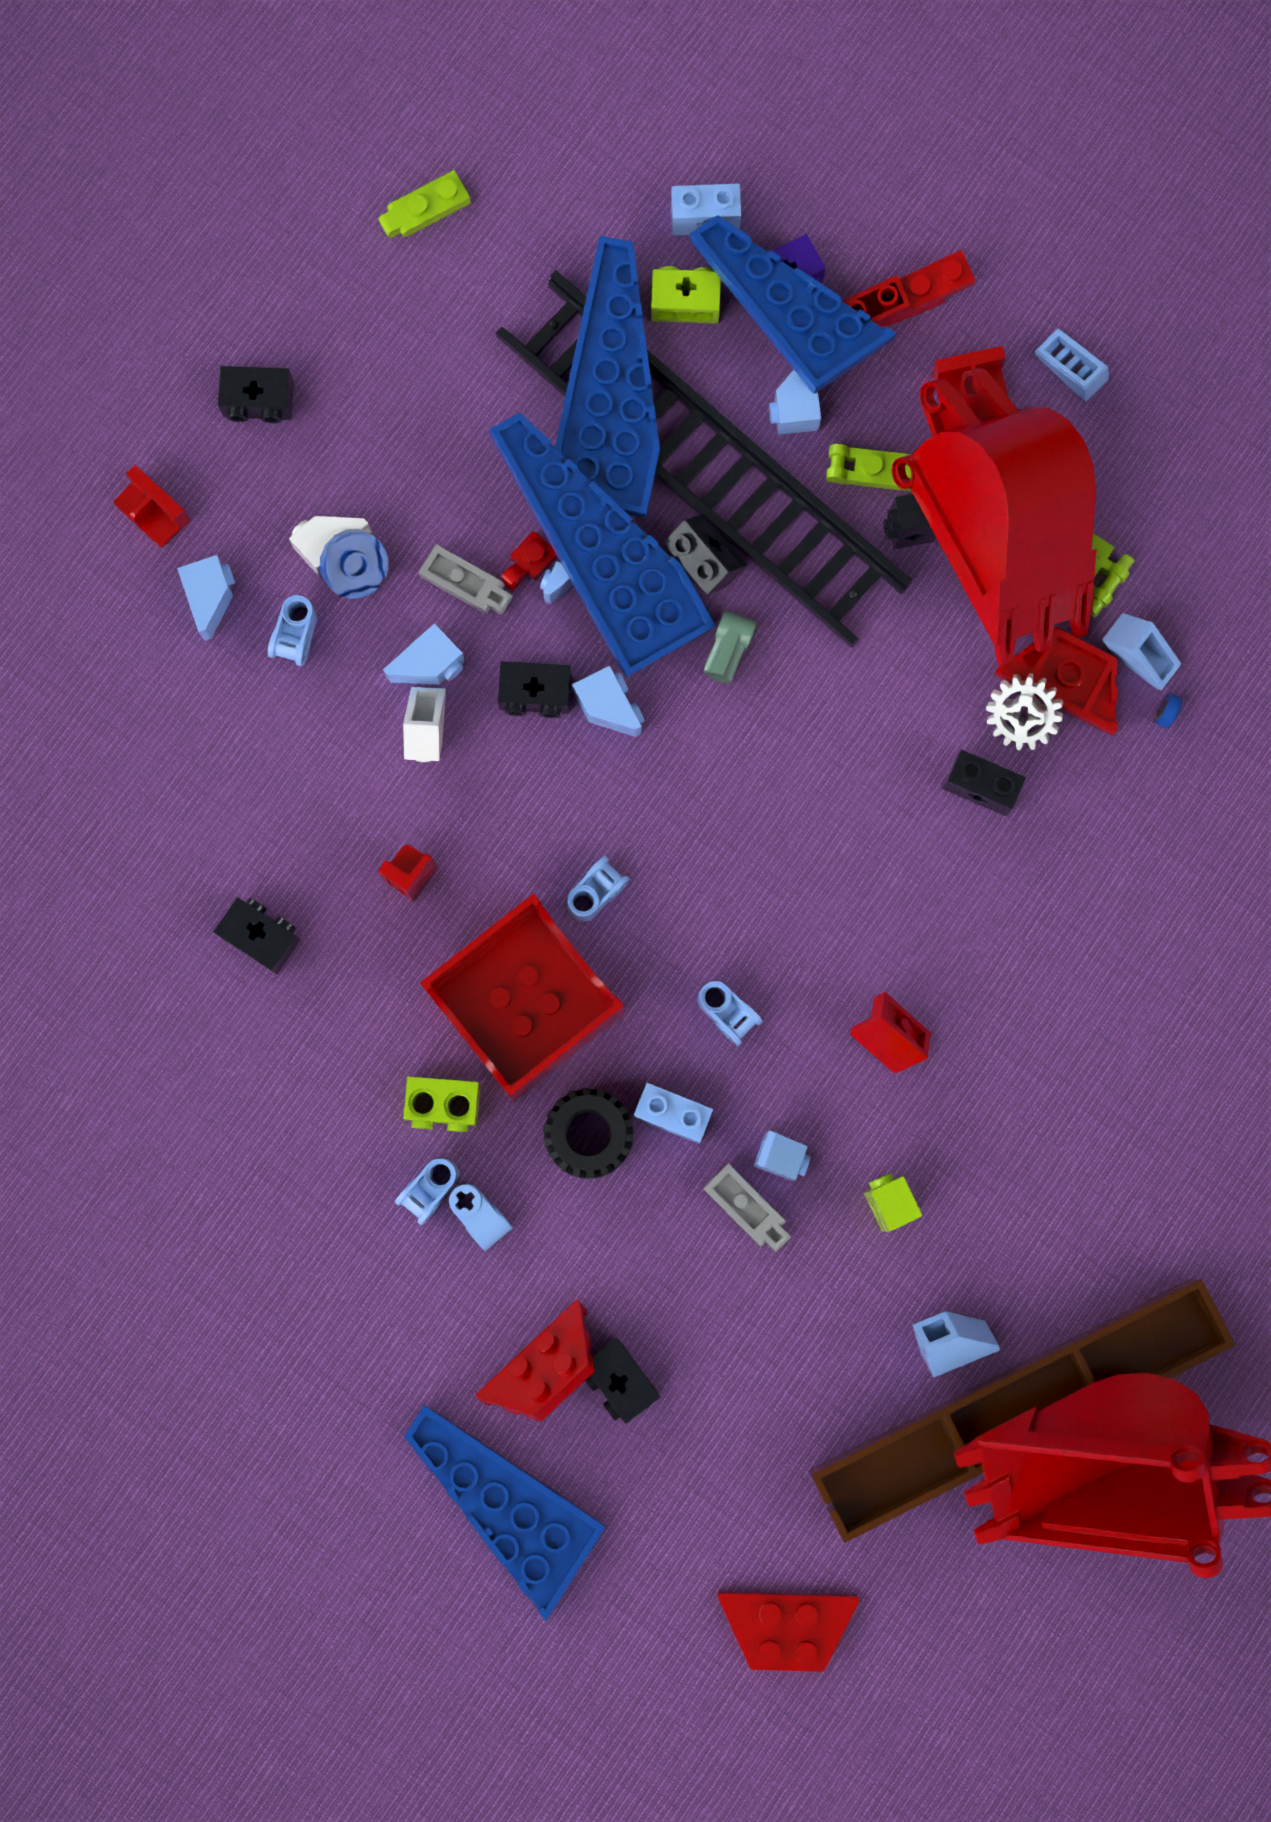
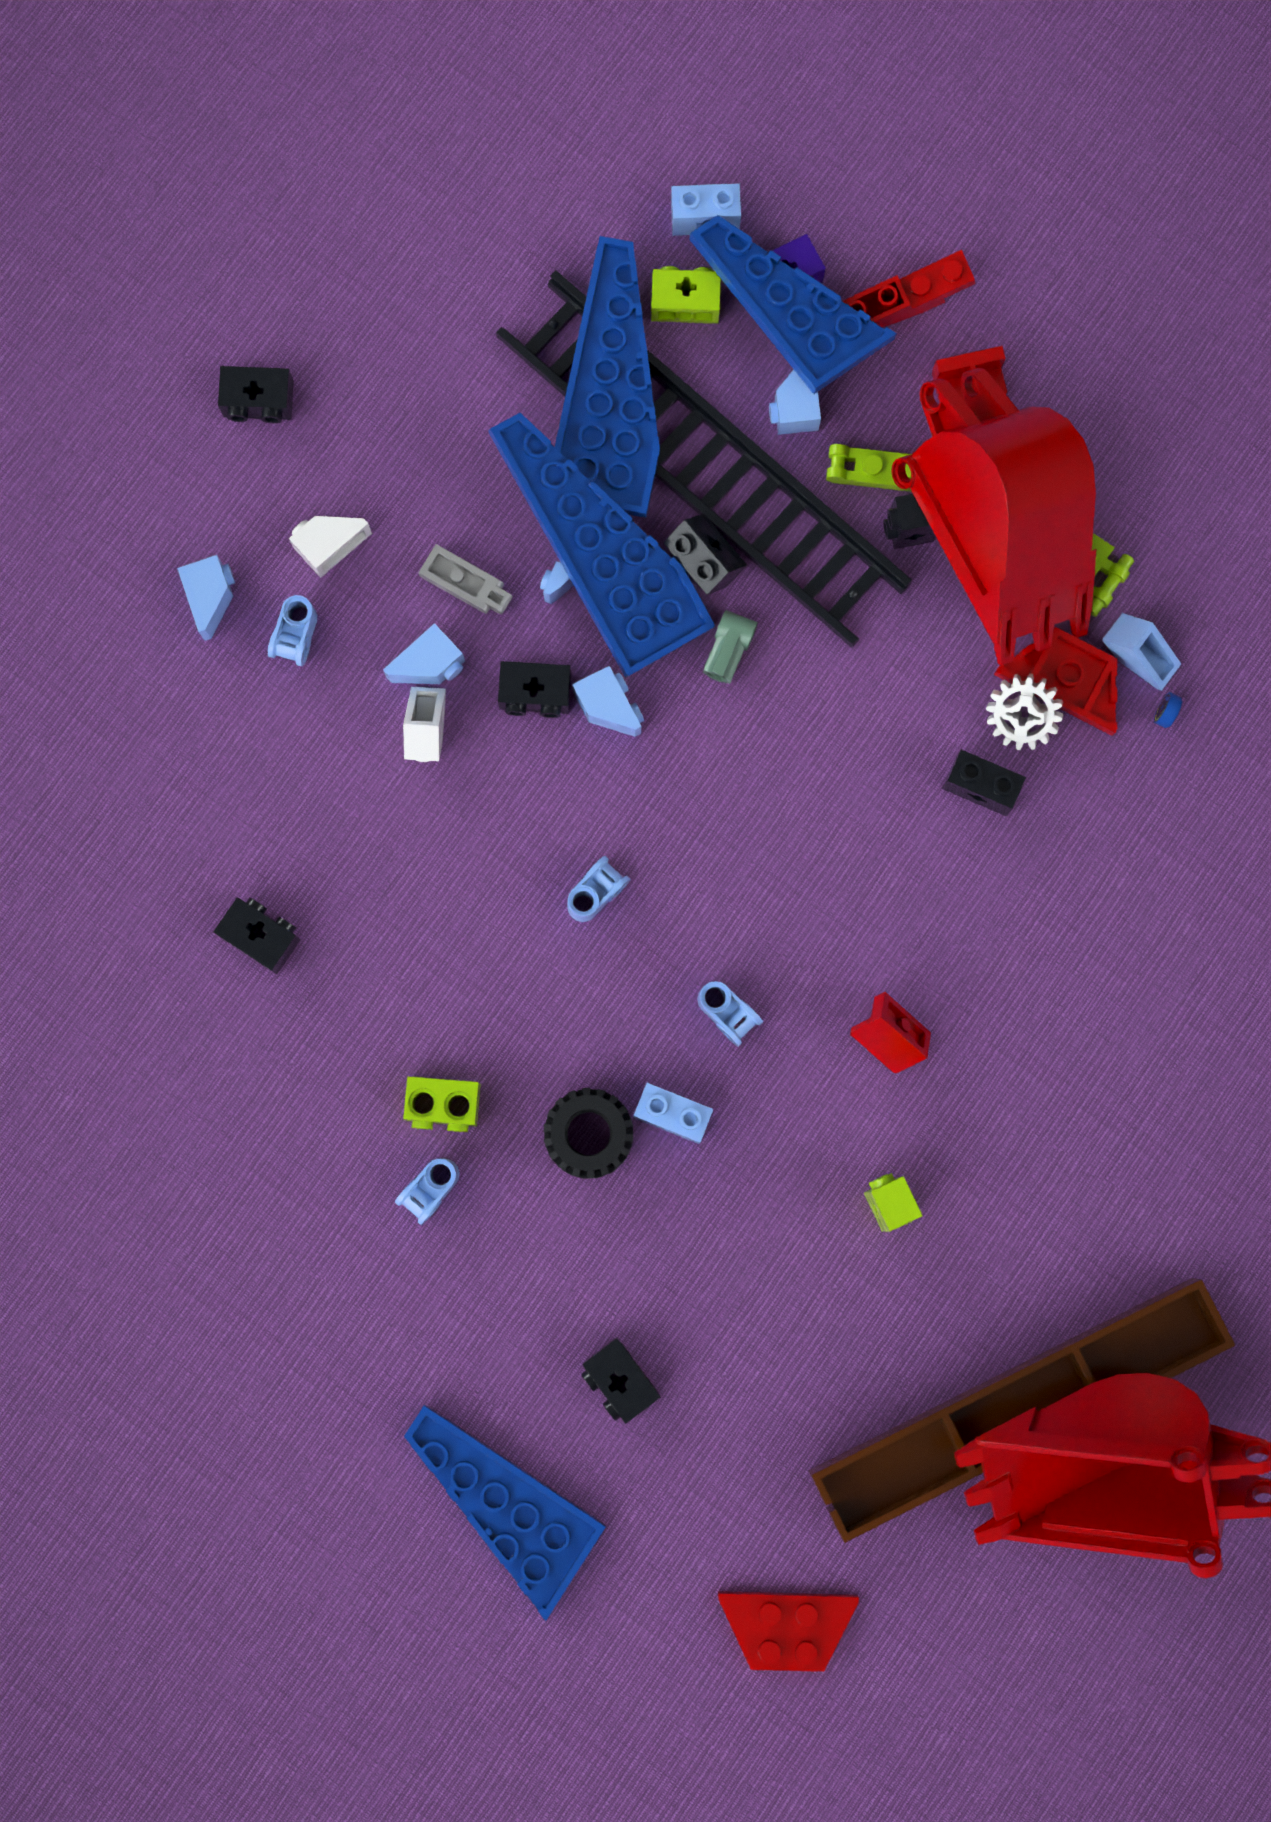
red panel [113,465,191,548] -> none
tile [320,529,389,599] -> none
lime hinge [378,170,471,238] -> none
red panel [378,844,437,901] -> none
red container [420,893,624,1101] -> none
light blue piece [449,1184,513,1252] -> none
red wing [475,1299,595,1422] -> none
red plate [501,531,558,592] -> none
light grey hinge [703,1163,791,1253] -> none
light blue slope [753,1130,811,1181] -> none
light blue slope [912,1311,1000,1378] -> none
light blue slope [1035,328,1109,401] -> none

